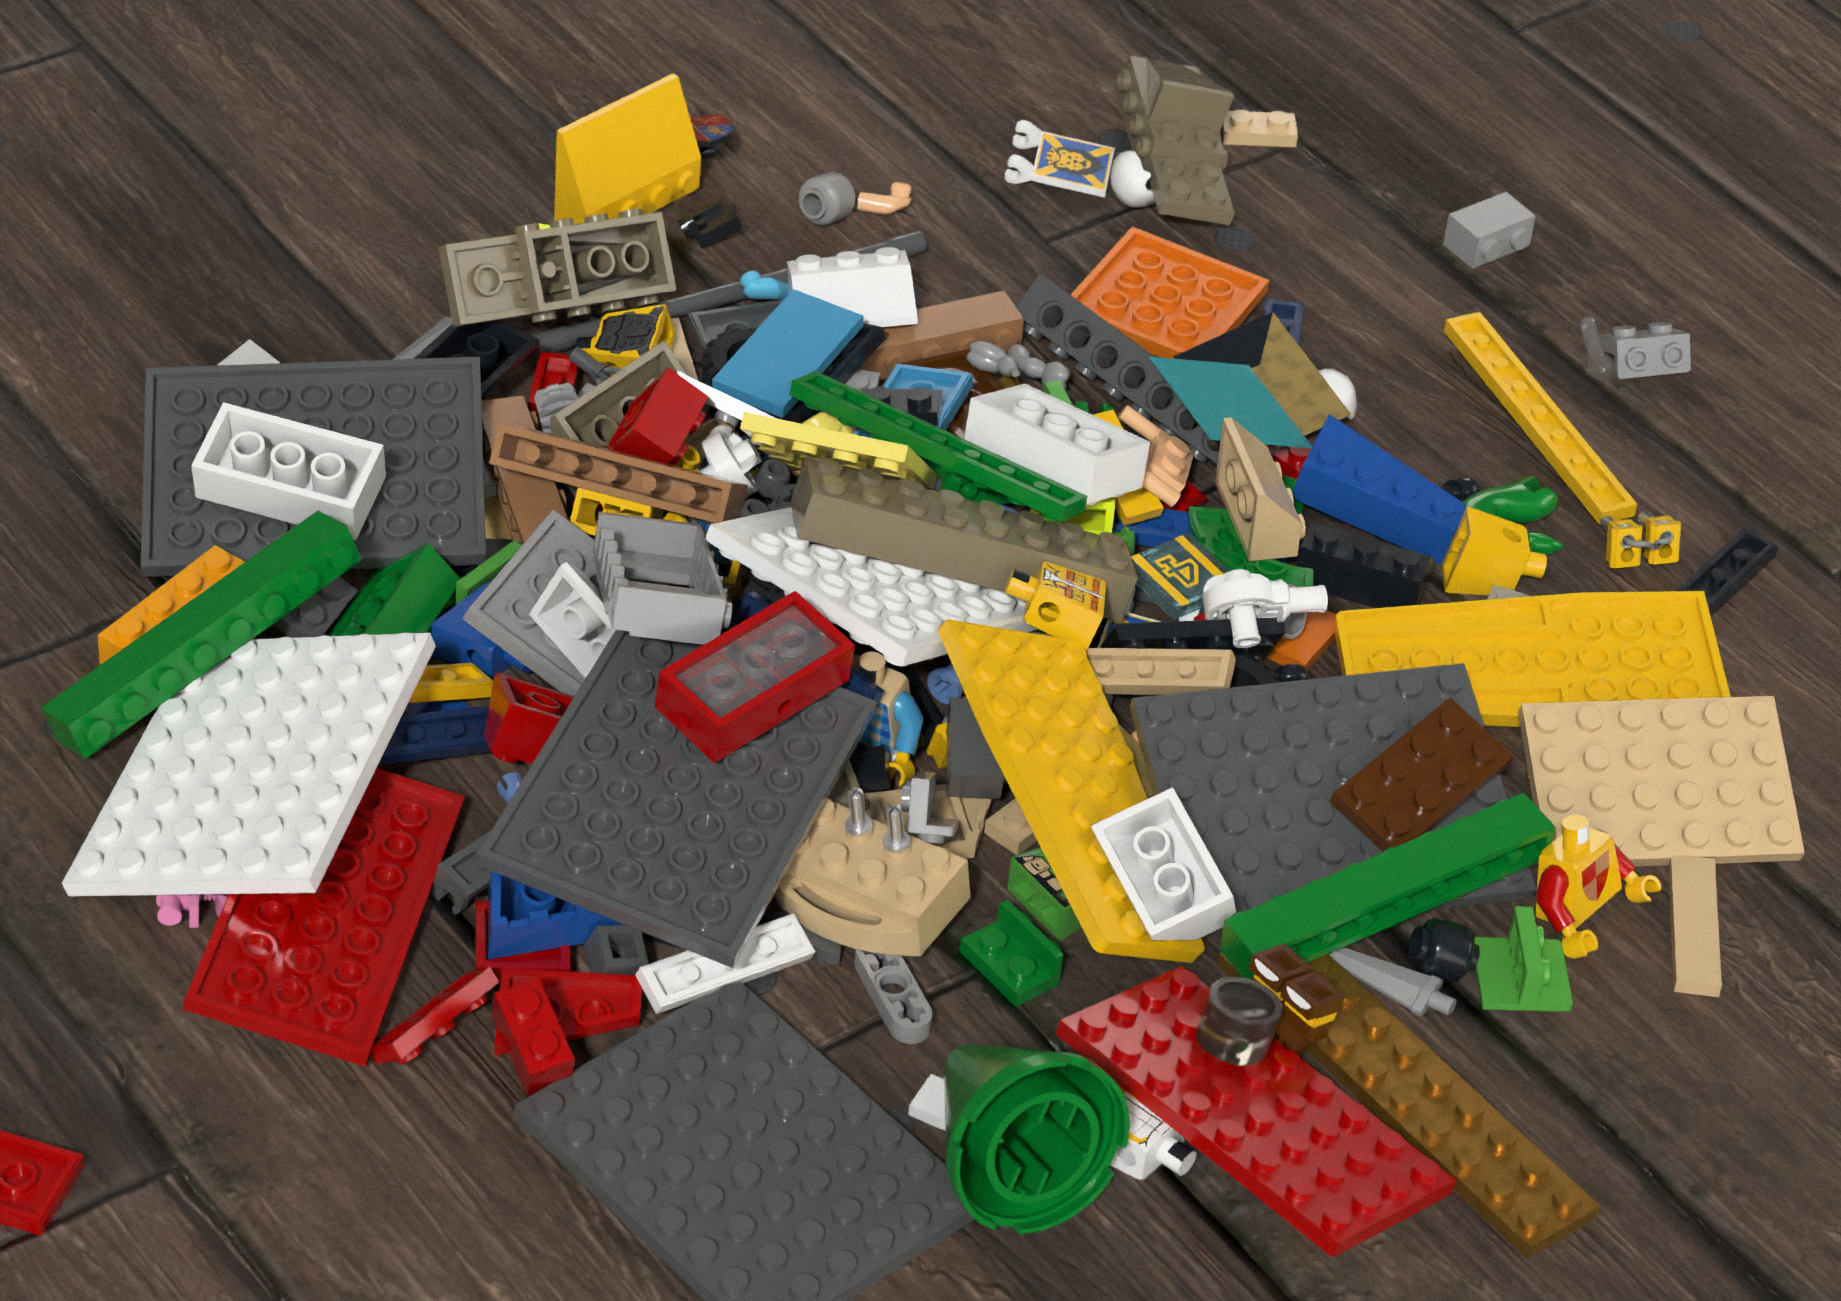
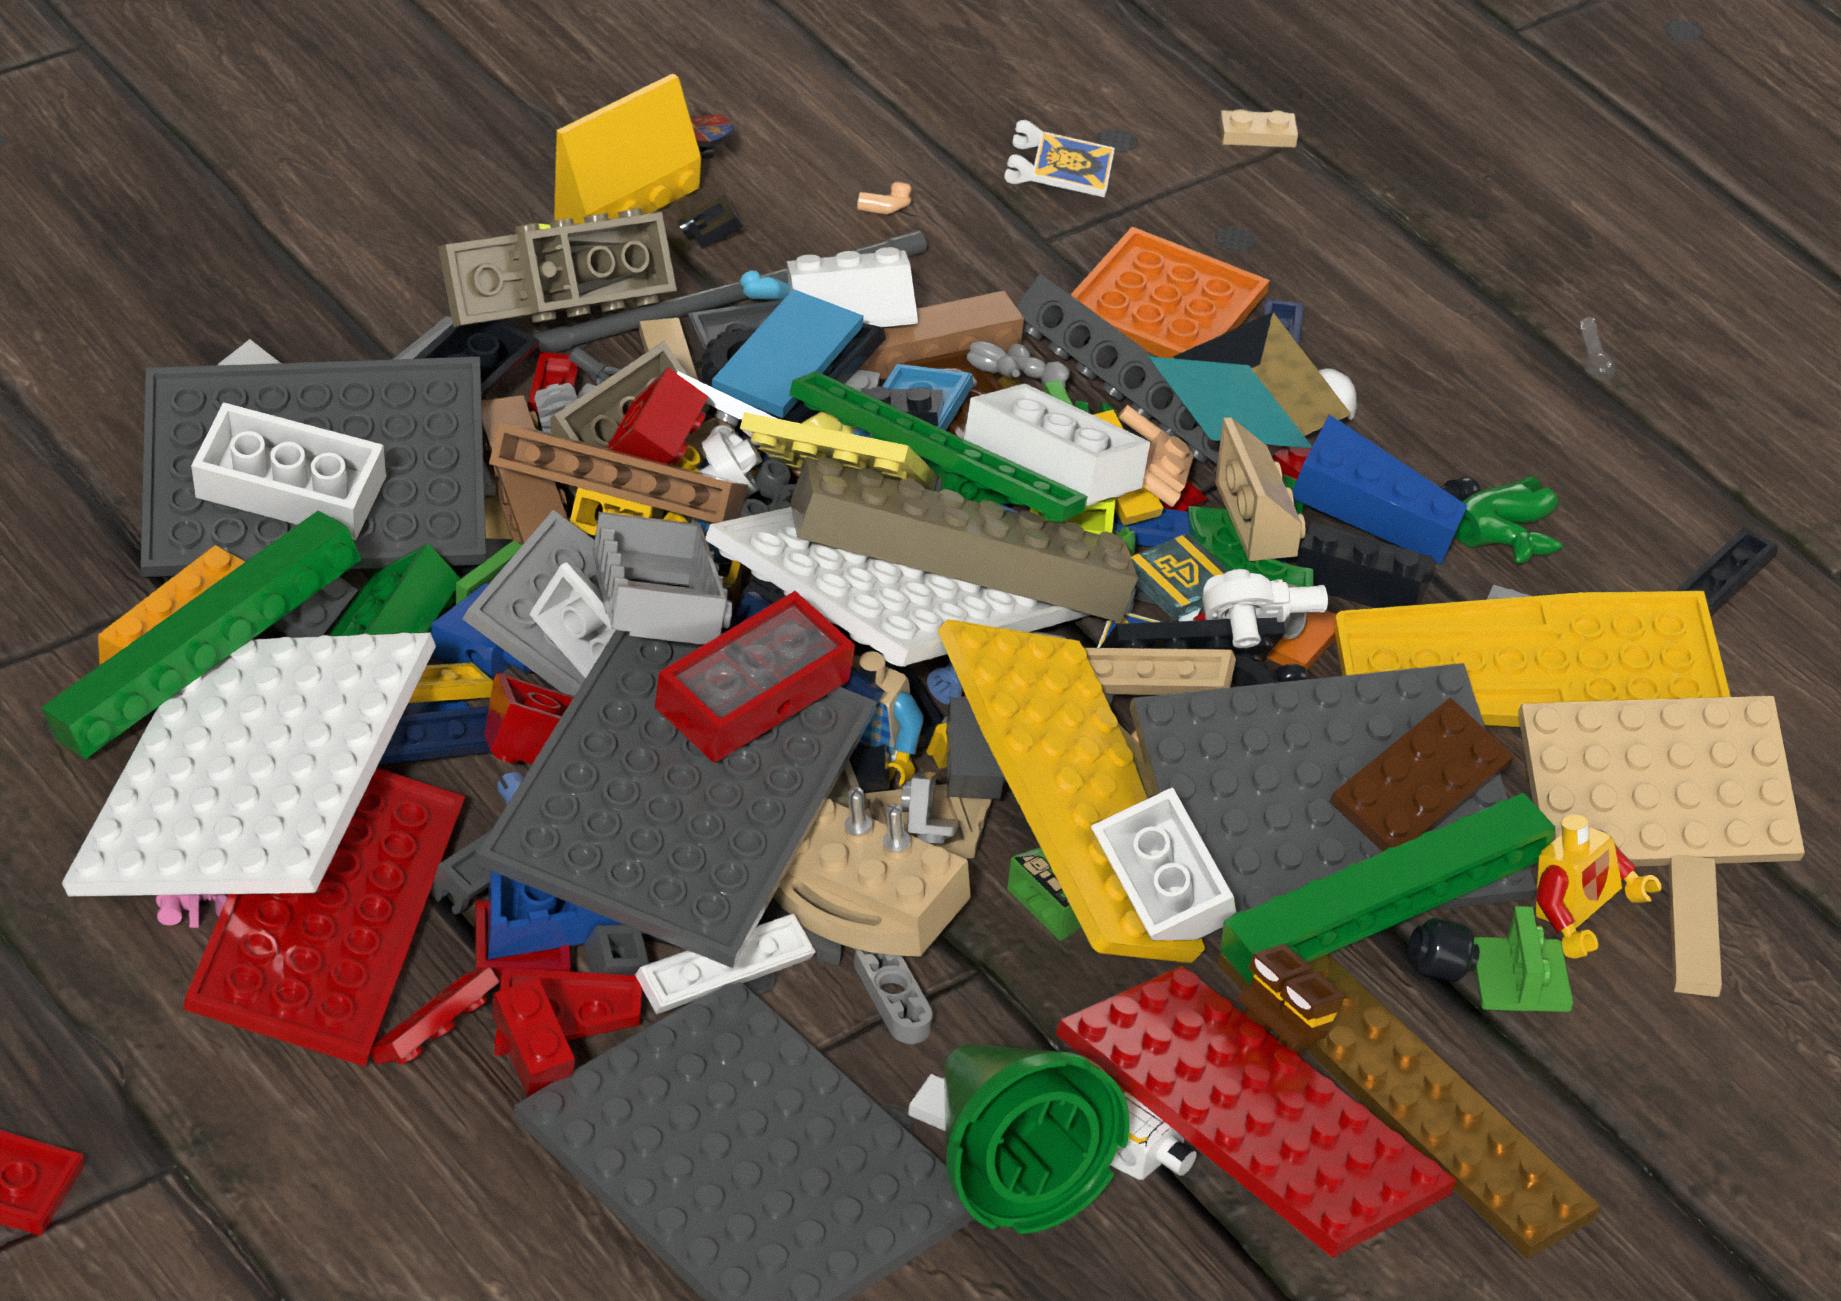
torso [575,305,677,381] -> none
light grey head [798,171,855,226] -> none
green bracket [959,899,1063,1007] -> none
tan plate [984,799,1037,855] -> none
yellow torso [1004,561,1107,651] -> none
white hair [1110,151,1156,207] -> none
dark tan wedge [1115,55,1235,225] -> none
clear smoke piece [1195,977,1283,1065] -> none
light grey bar [1329,947,1457,1017] -> none
yellow torso [1441,507,1547,595] -> none
light grey brick [1443,192,1536,269] -> none
yellow plate [1444,312,1637,525] -> none
light grey bracket [1599,322,1691,379] -> none
yellow piece [1600,511,1681,568] -> none

